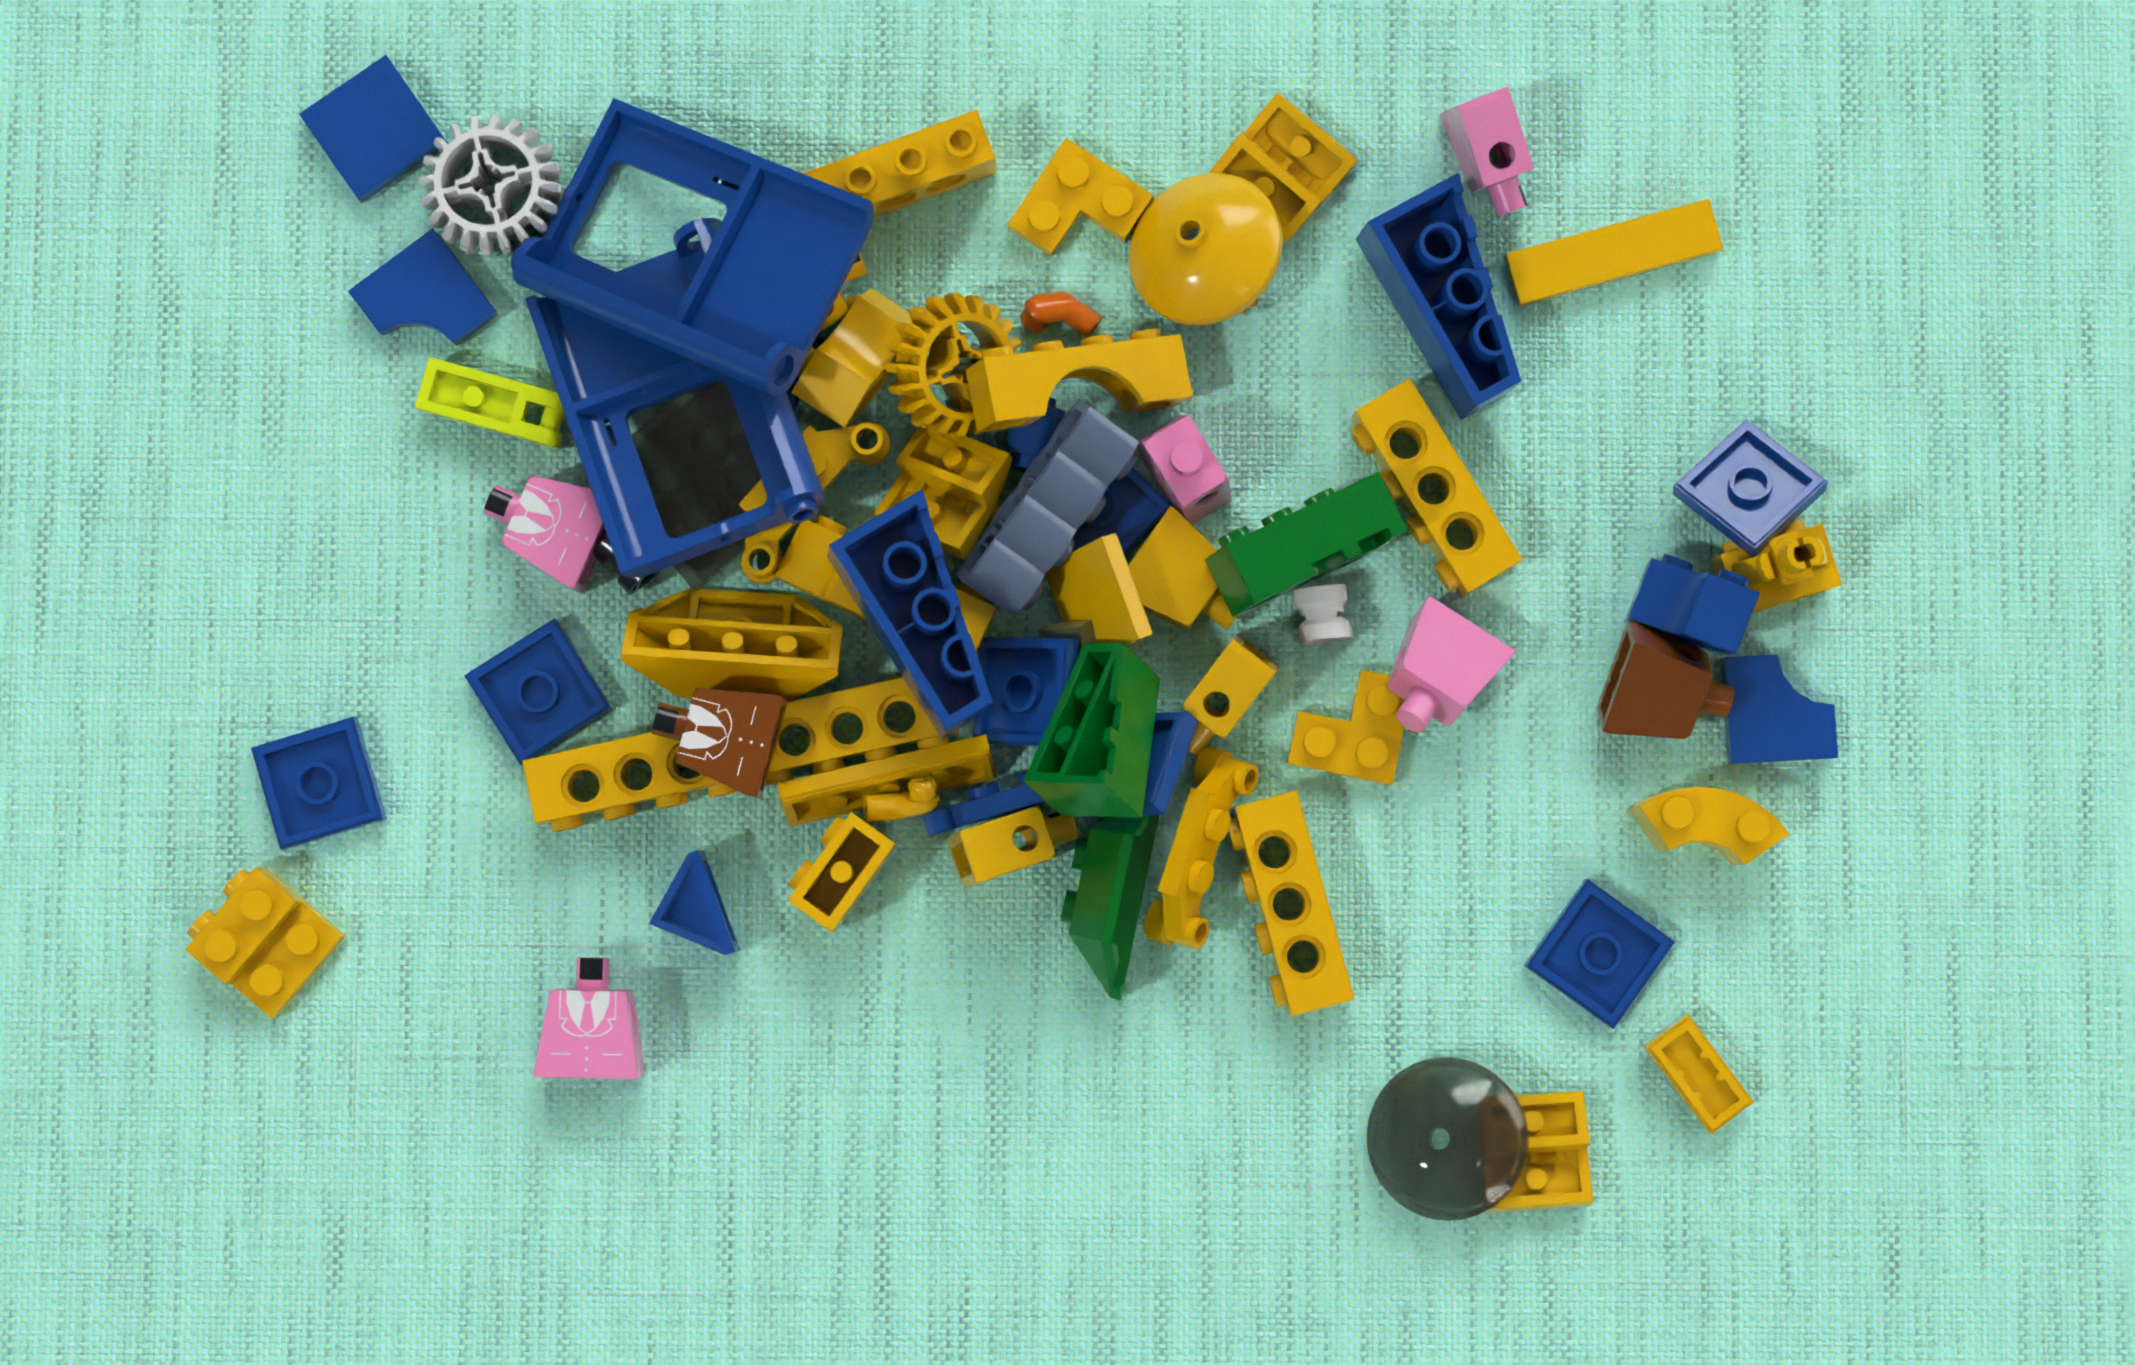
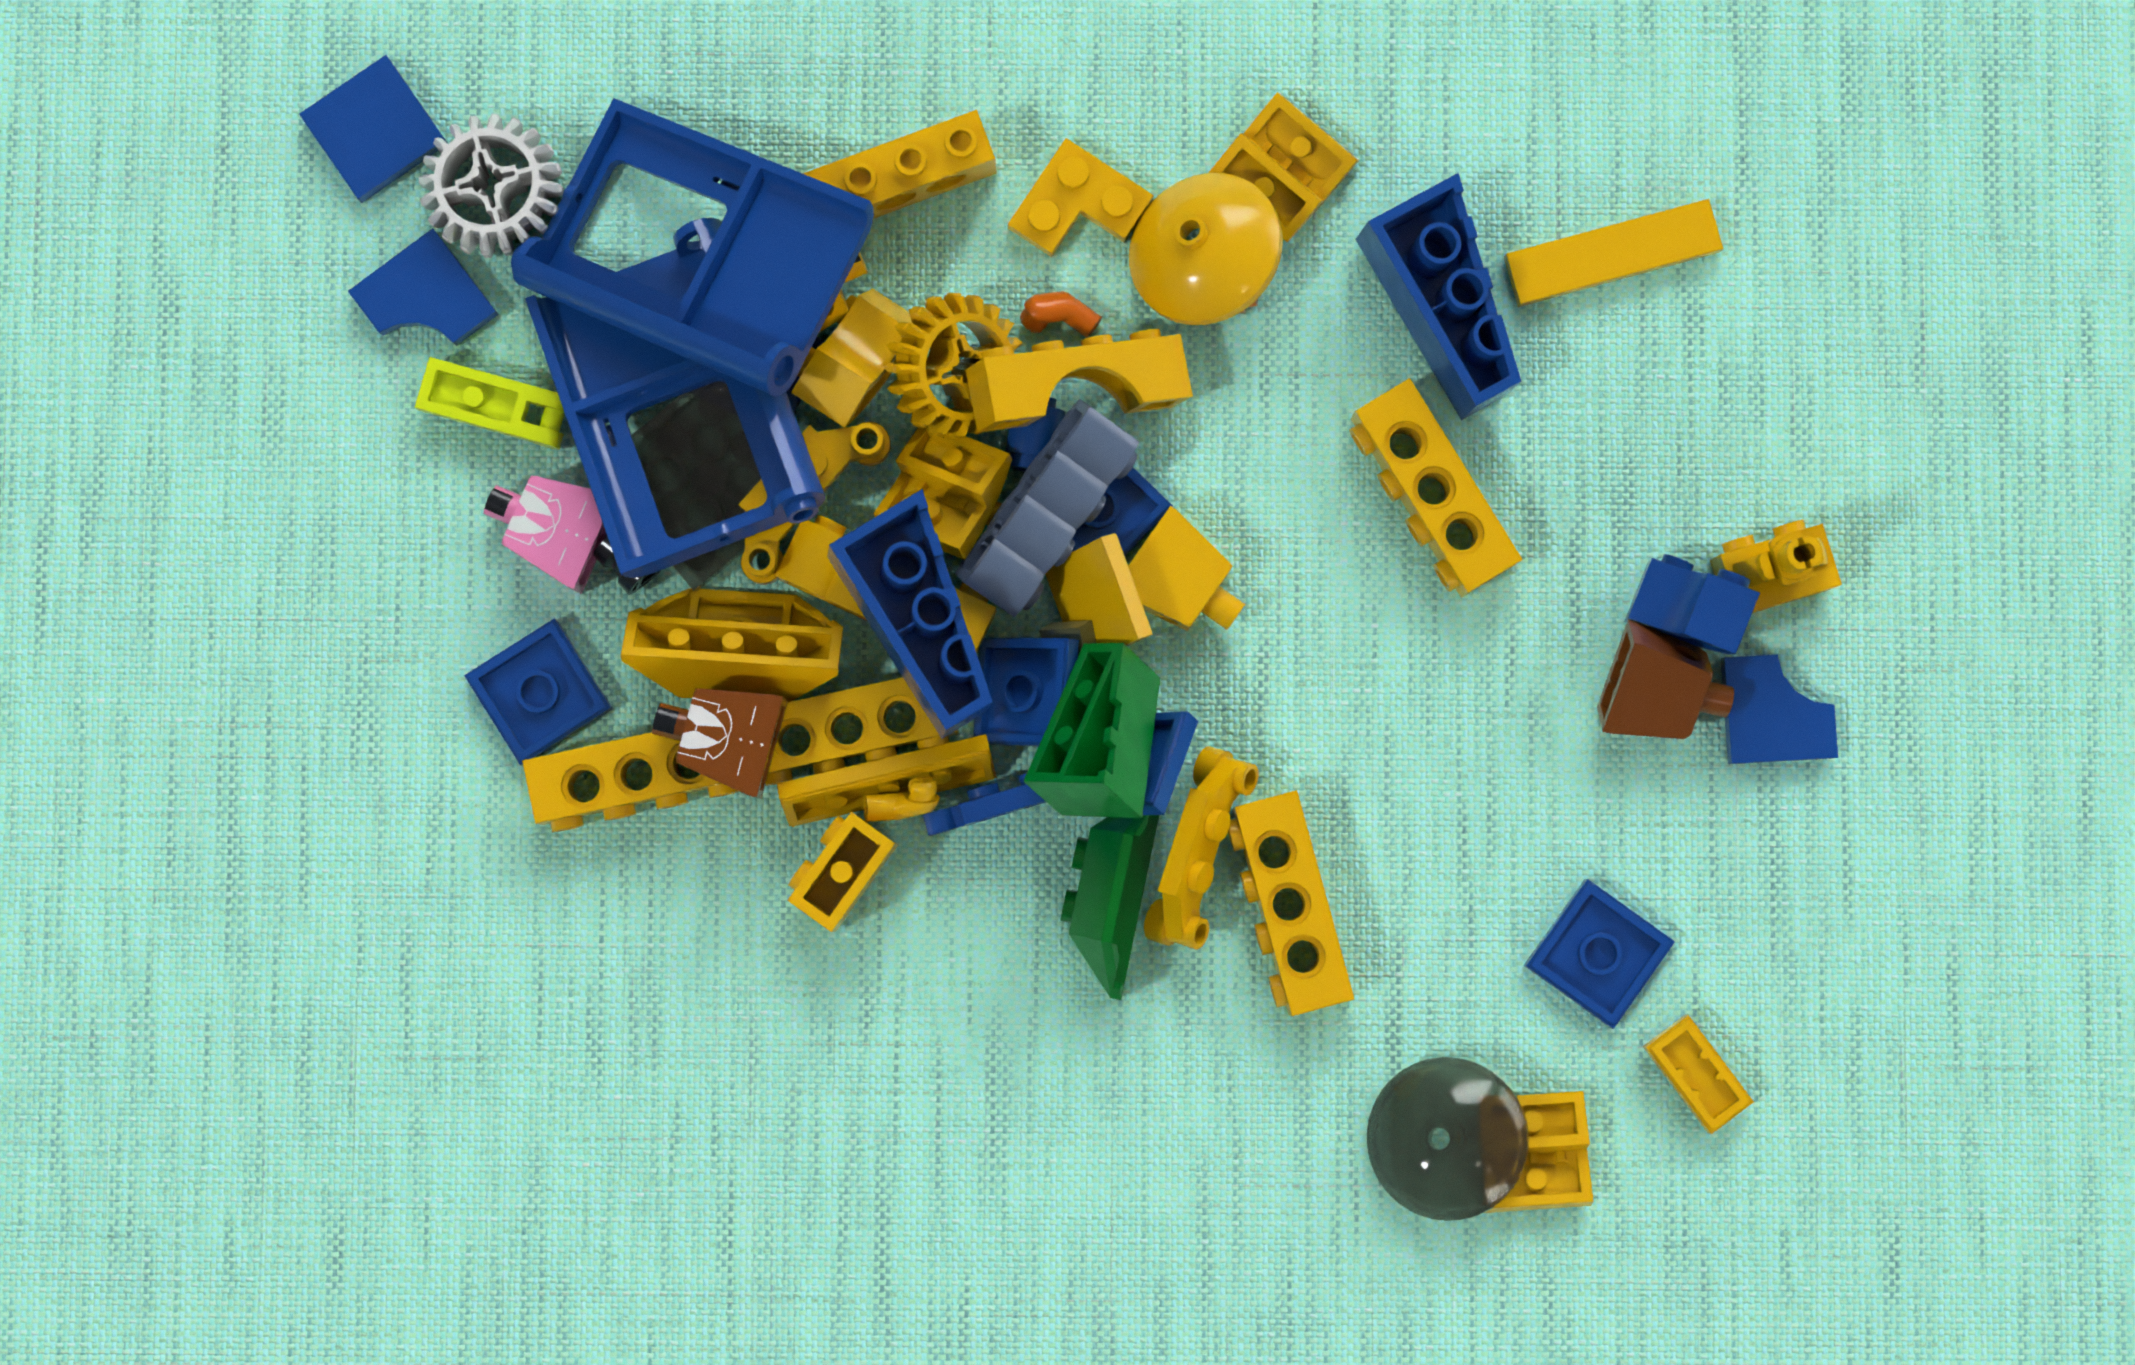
yellow plate [185,867,346,1019] -> none
blue tile [251,717,387,850] -> none
bright pink torso [534,957,645,1079] -> none
blue slope [648,850,741,955] -> none
yellow torso [946,806,1078,889] -> none
bright pink torso [1137,415,1232,525] -> none
yellow torso [1181,634,1279,756] -> none
green wedge [1204,472,1408,617] -> none
yellow plate [1286,670,1404,786] -> none
white wheel [1293,584,1352,644] -> none
bright pink torso [1387,595,1515,732] -> none
bright pink torso [1439,86,1533,217] -> none
yellow brick [1628,787,1789,865] -> none
tile [1673,419,1828,557] -> none

